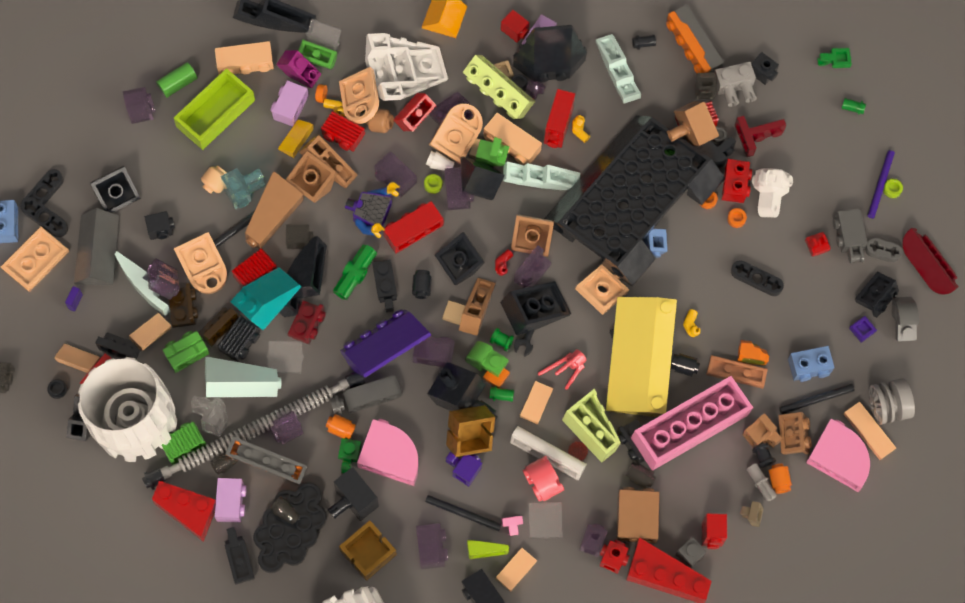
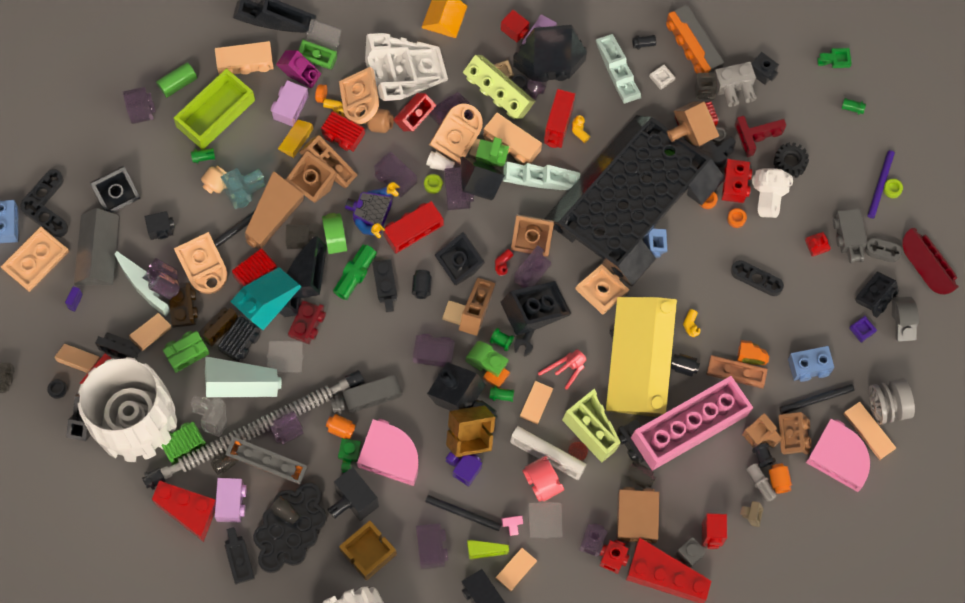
dark purple slope [340,309,431,377] -> none
none -> green pin [191,148,215,164]
none -> bright green brick [322,213,347,254]
none -> white tile [649,65,676,90]
none -> black tyre [773,142,809,178]

